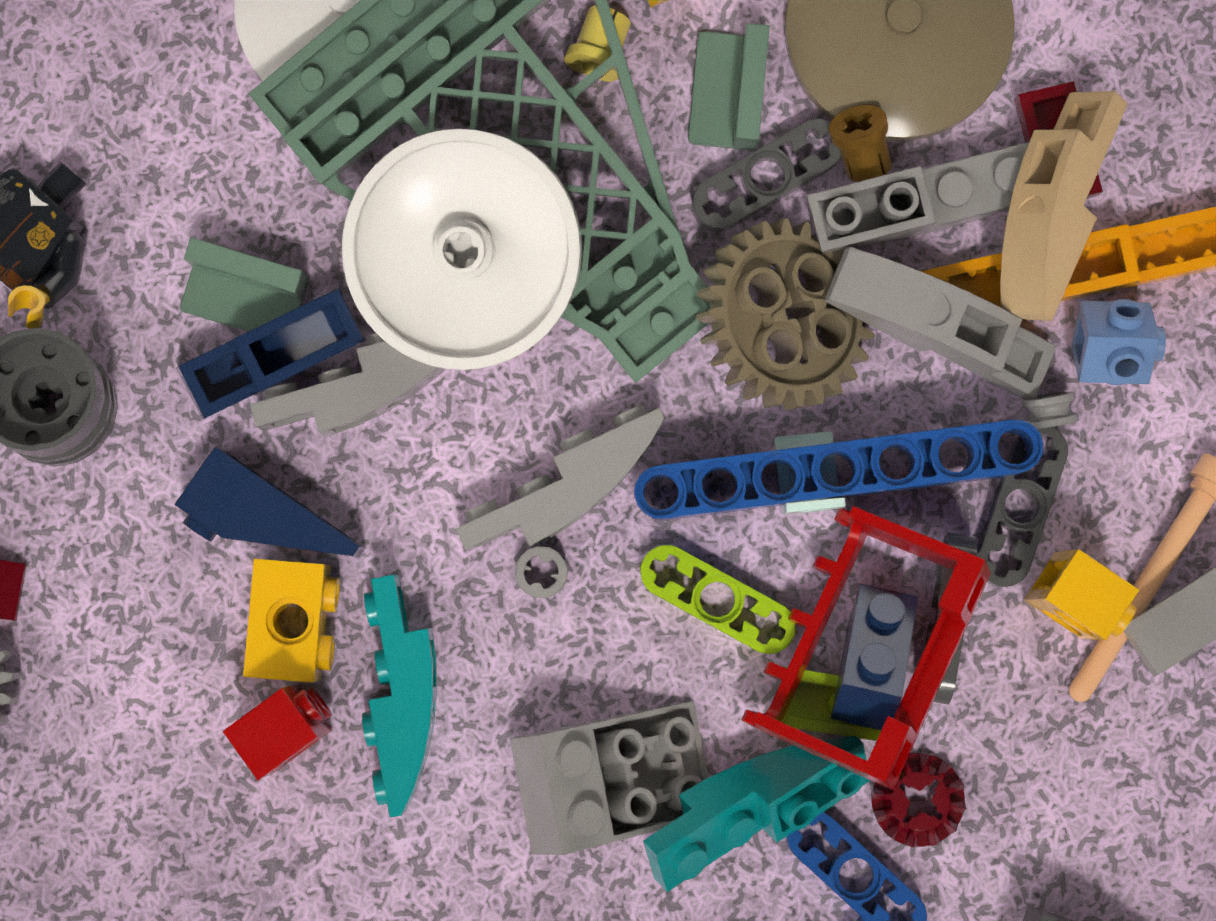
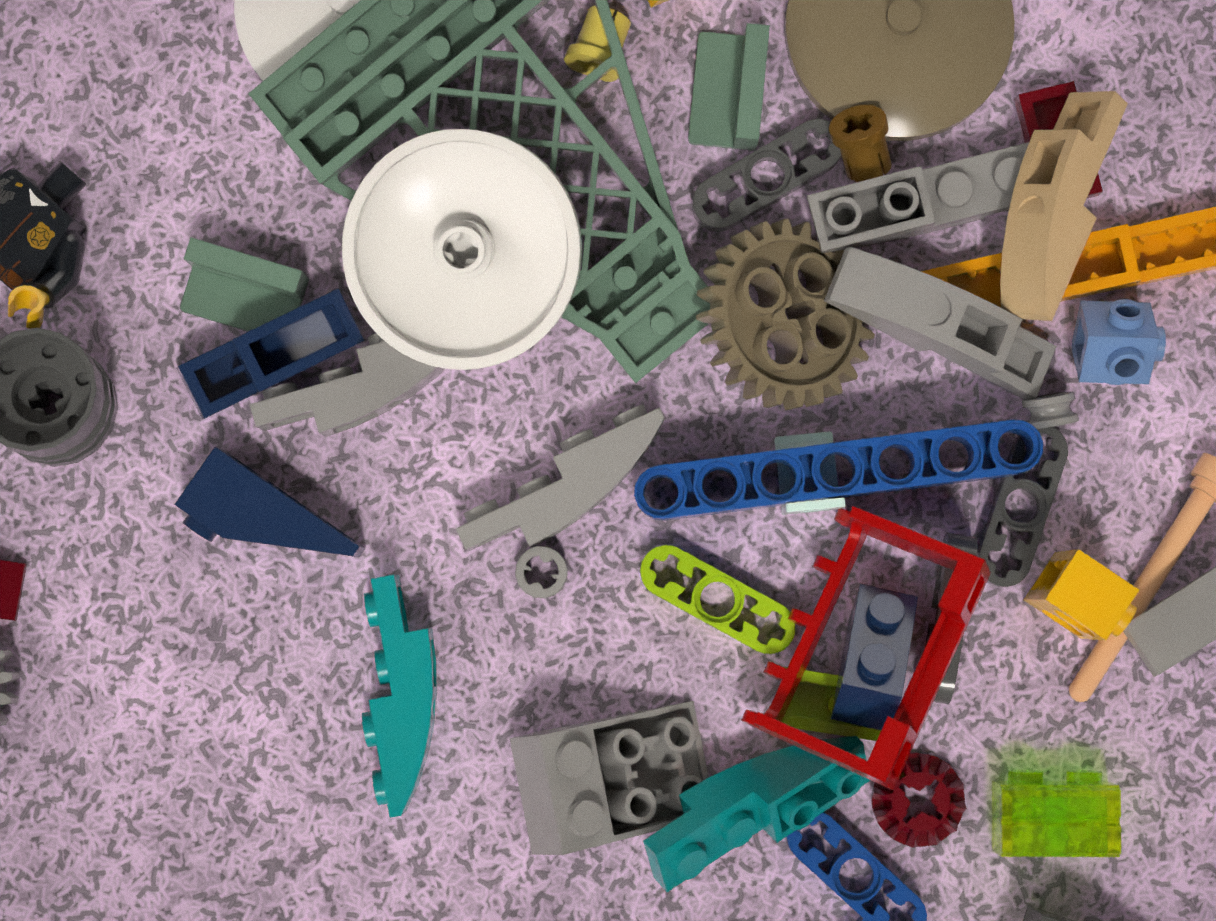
red brick [222,684,333,781] -> none
yellow brick [243,559,340,683] -> none
none -> clear neon green brick [992,770,1121,857]

